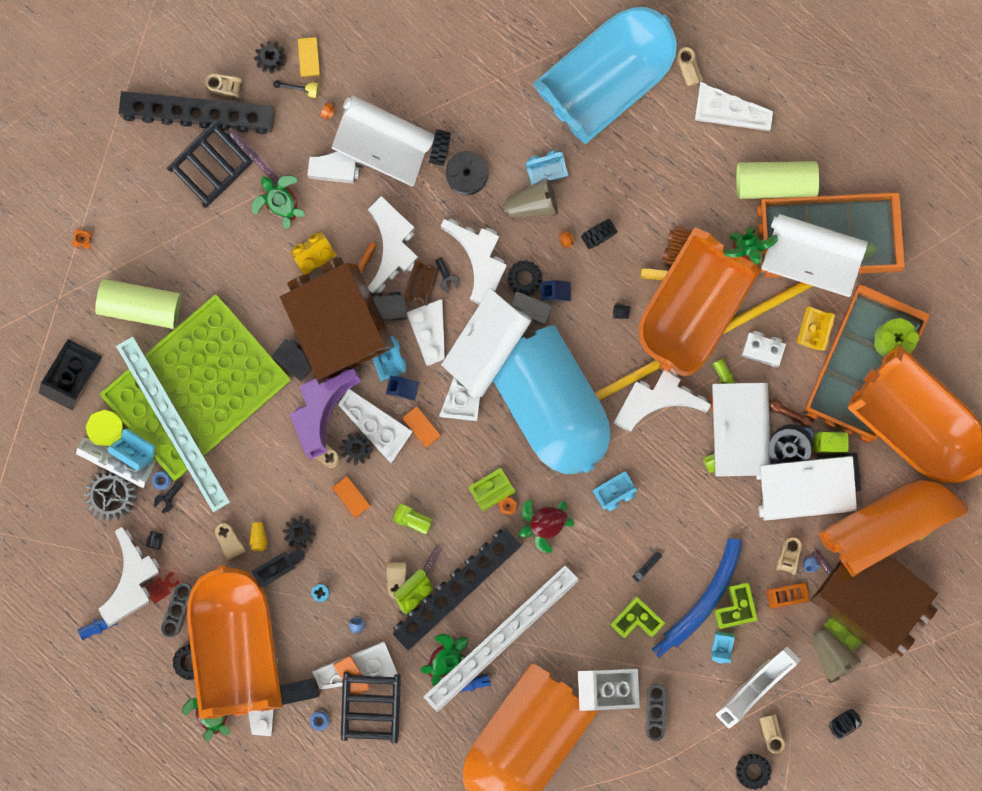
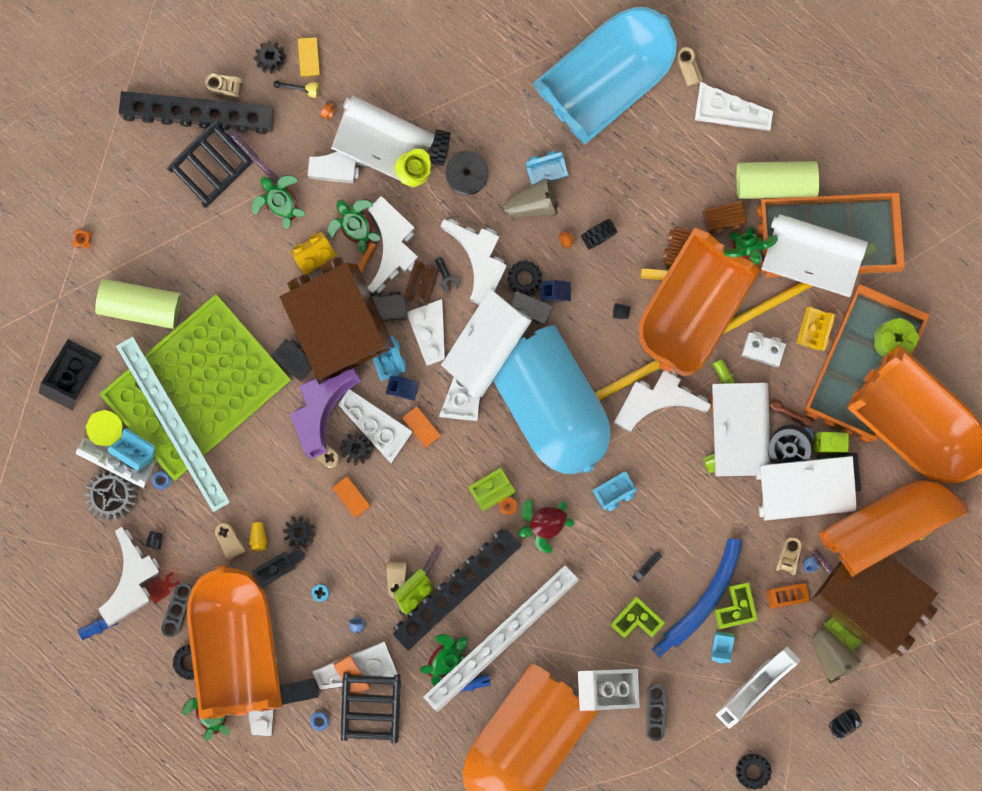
black bar [154,480,184,513] -> none
lime piece [391,503,433,534] -> none
tan piece [760,714,785,754] -> none
none -> animal [327,199,381,253]
none -> neon yellow hat [394,149,431,188]
none -> dark orange brick [703,200,747,235]

